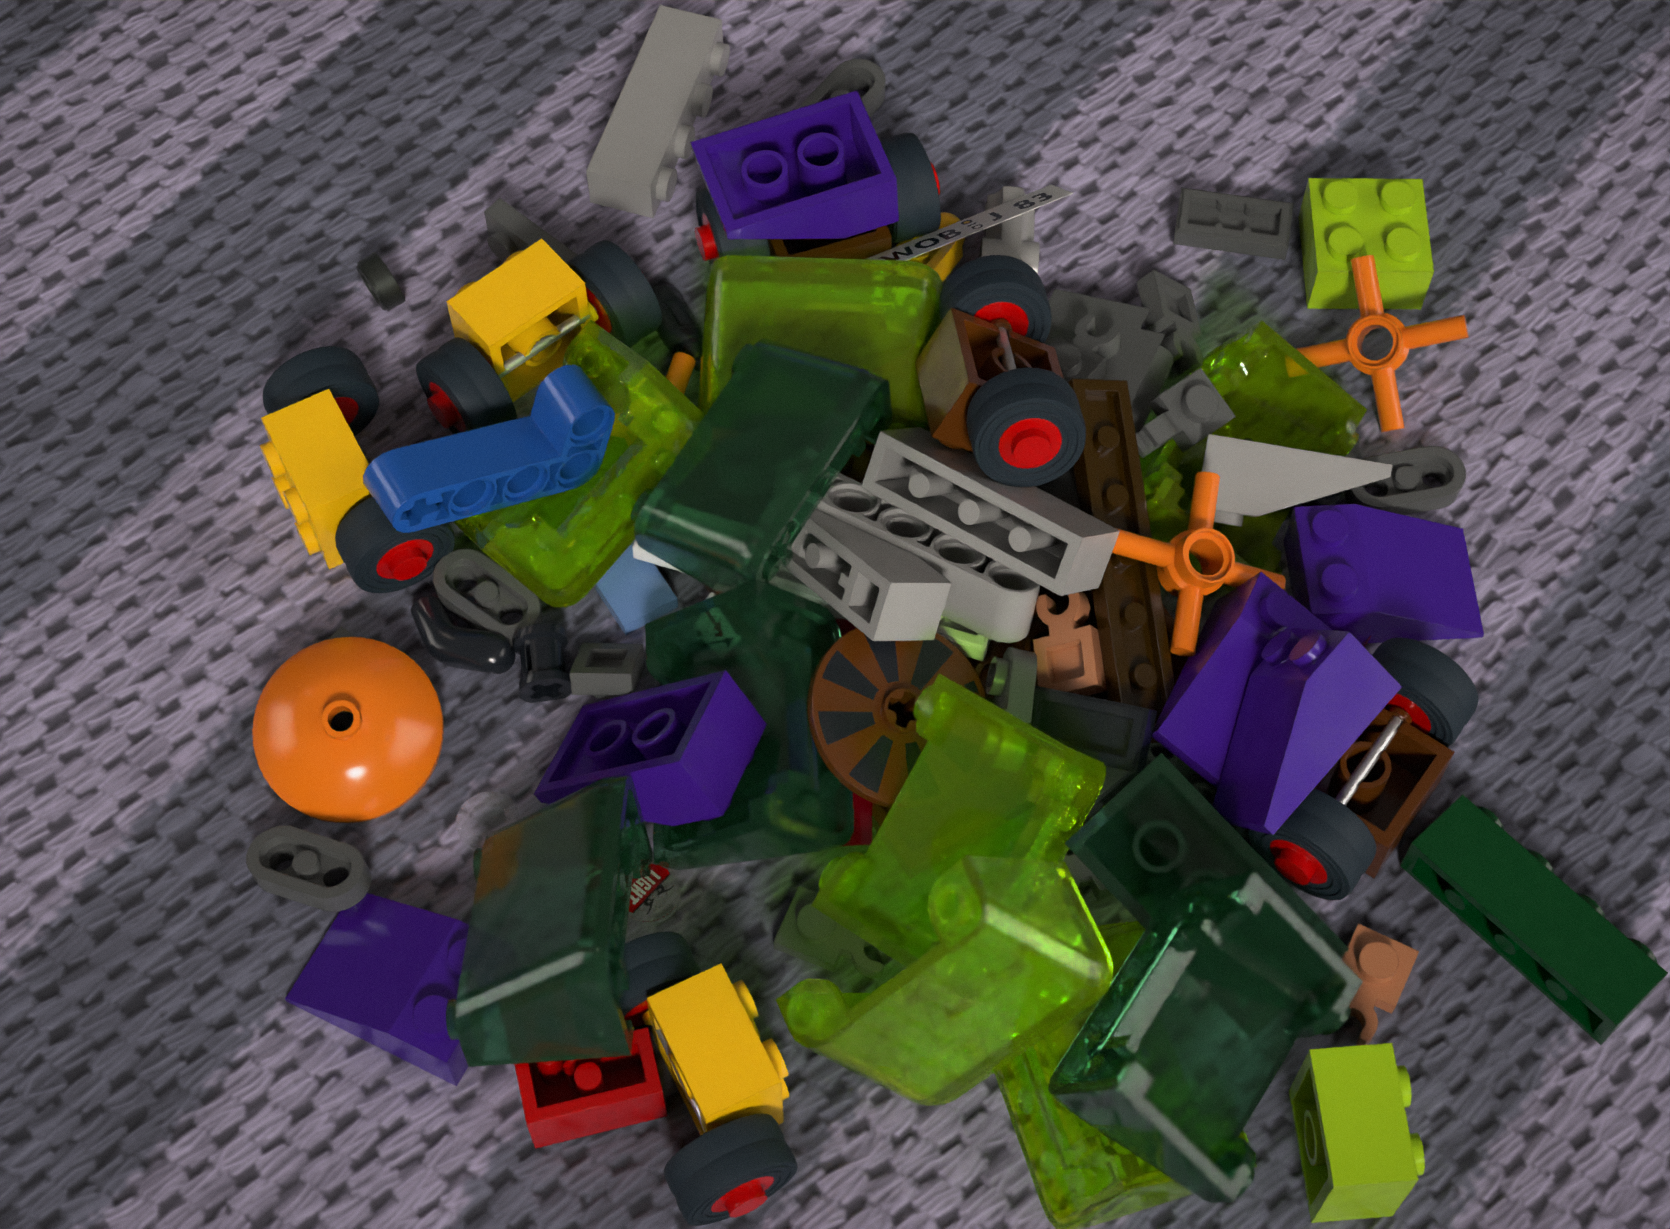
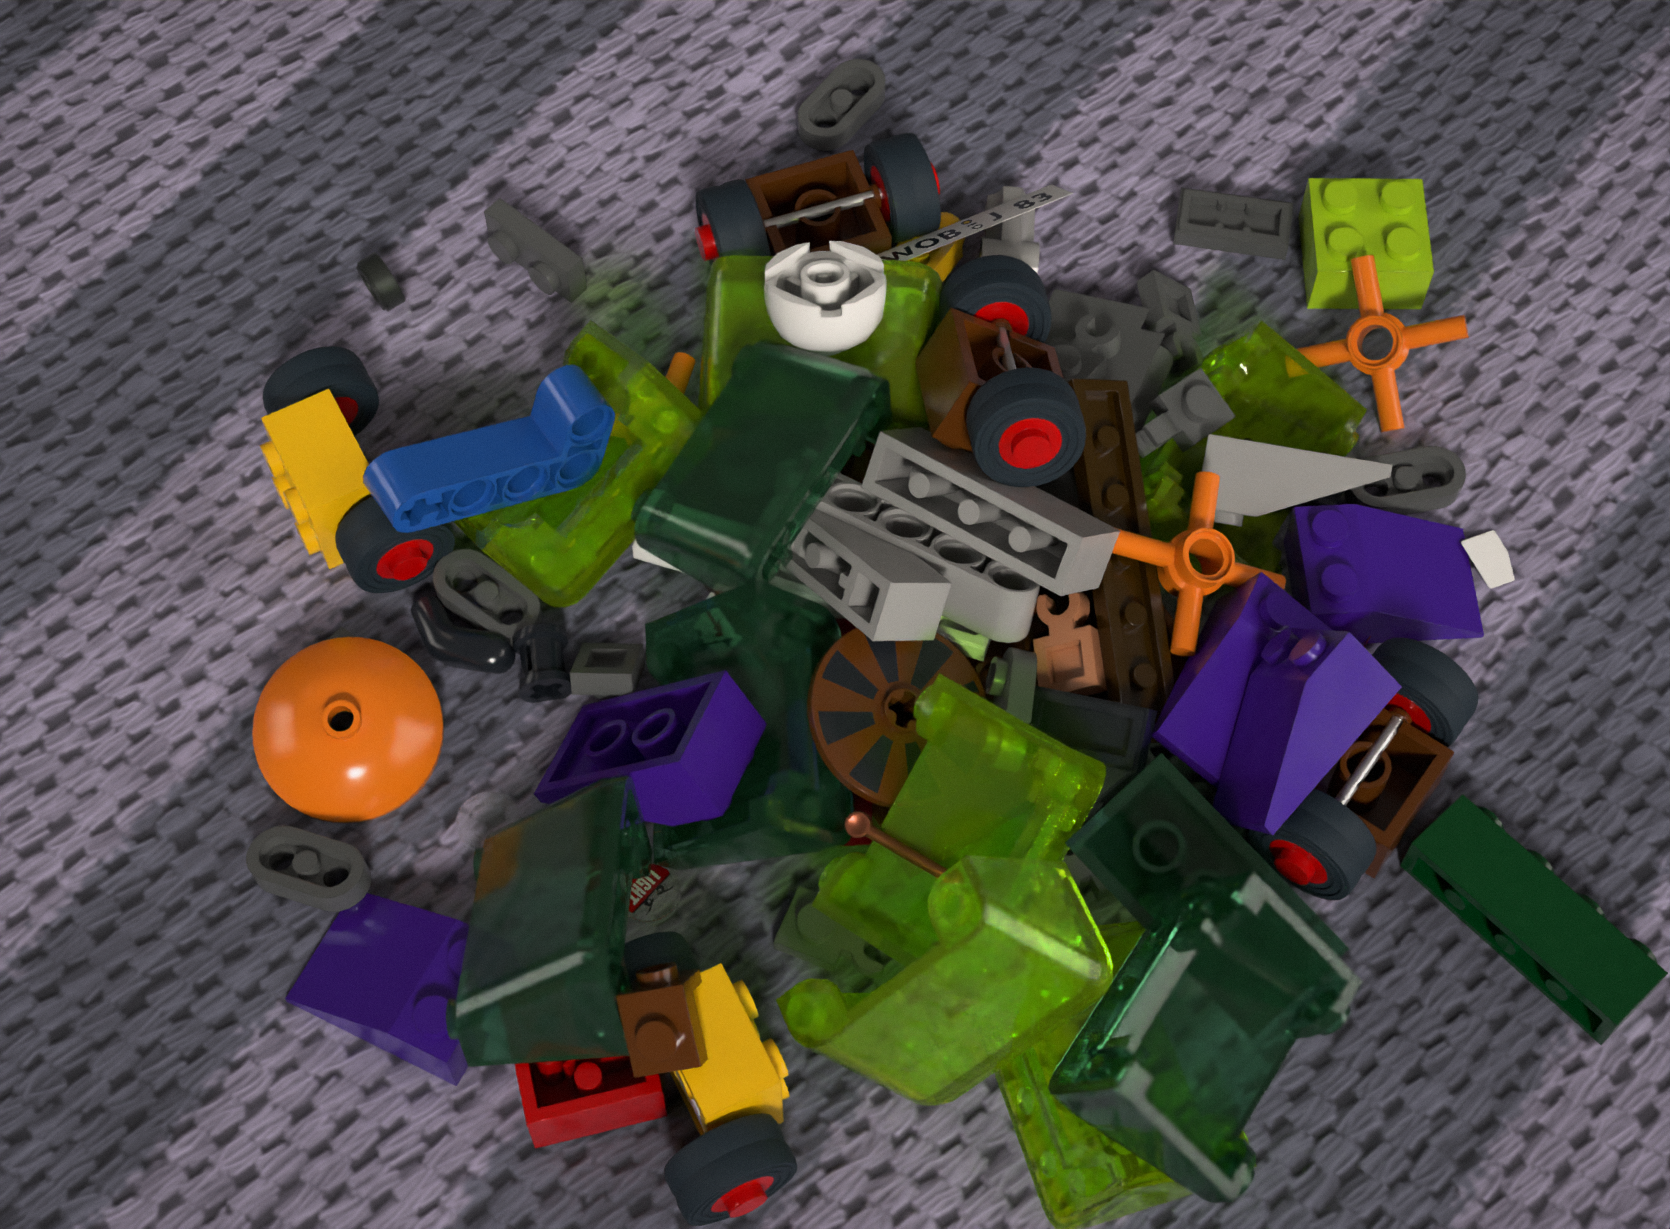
brick [416,238,662,434] -> none
light grey brick [586,5,730,218] -> none
medium blue tile [594,515,678,635] -> none
black piece [651,285,707,372] -> none
dark purple slope [690,90,899,239] -> none
lime brick [1289,1043,1425,1223] -> none
nougat plate [1324,924,1419,1045] -> none
none -> reddish brown bracket [616,962,708,1078]
none -> white cylinder [764,241,887,356]
none -> copper hinge [845,811,968,894]
none -> white sticker [1461,530,1515,589]

